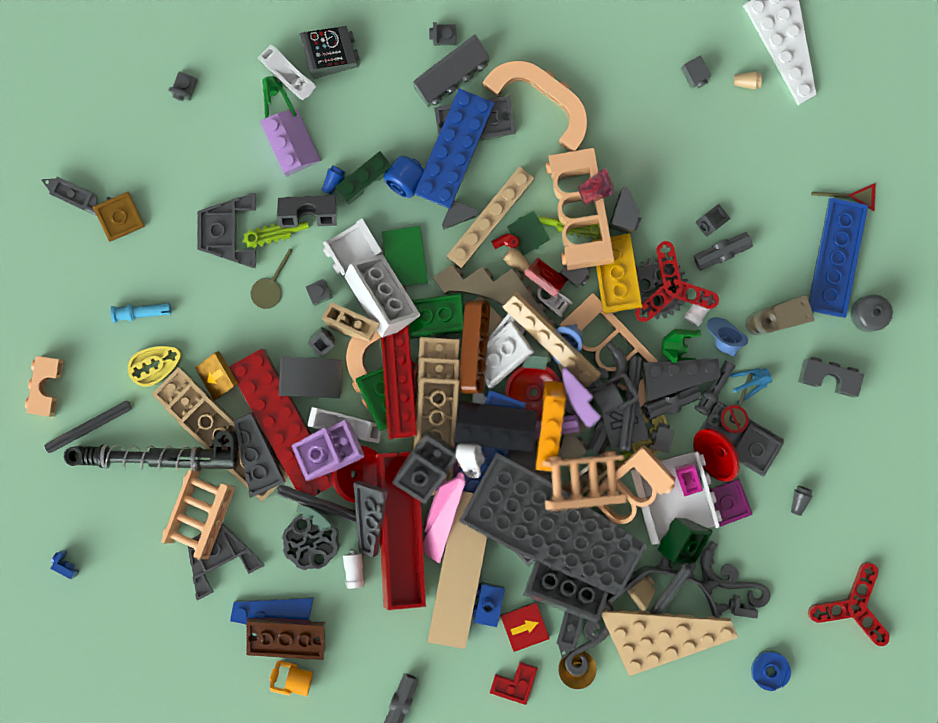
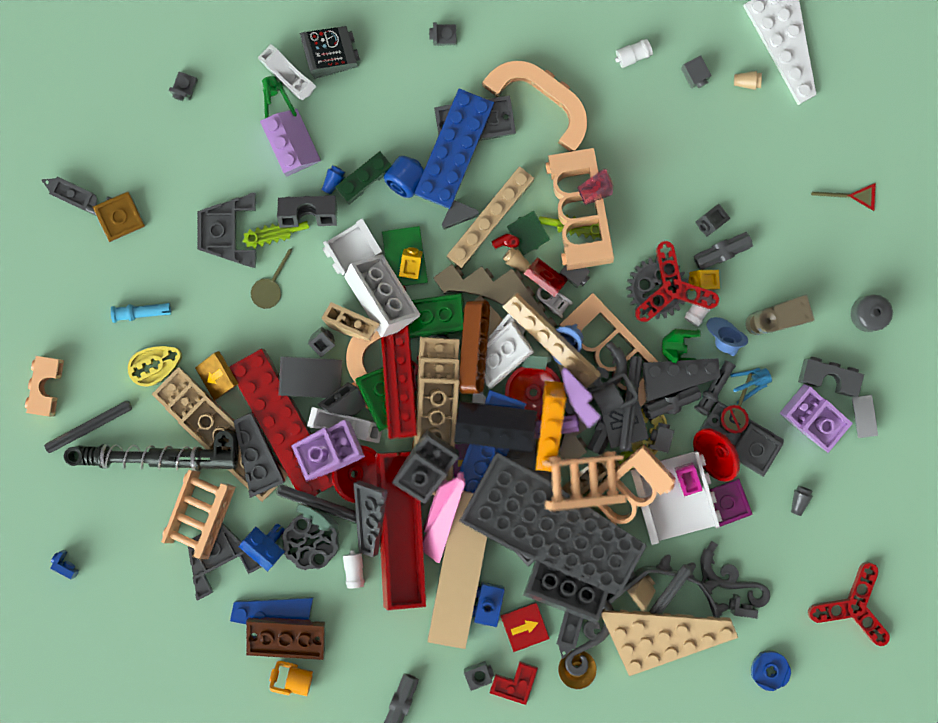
dark grey brick [306,279,333,306] -> none
dark grey slope [413,34,489,107] -> none
white piece [456,444,485,478] -> none
yellow plate [592,233,642,314] -> none
dark grey slope [608,186,642,234] -> none
dark green slope [657,517,713,563] -> none
blue plate [809,198,868,318] -> none
none -> blue brick [238,524,285,572]
none -> dark grey slope [318,382,367,417]
none -> yellow bracket [399,247,423,279]
none -> dark grey brick [464,661,494,691]
none -> white piece [615,39,653,68]
none -> yellow bracket [688,270,720,291]
none -> lavender slope [780,384,853,453]
none -> light grey slope [852,395,878,438]

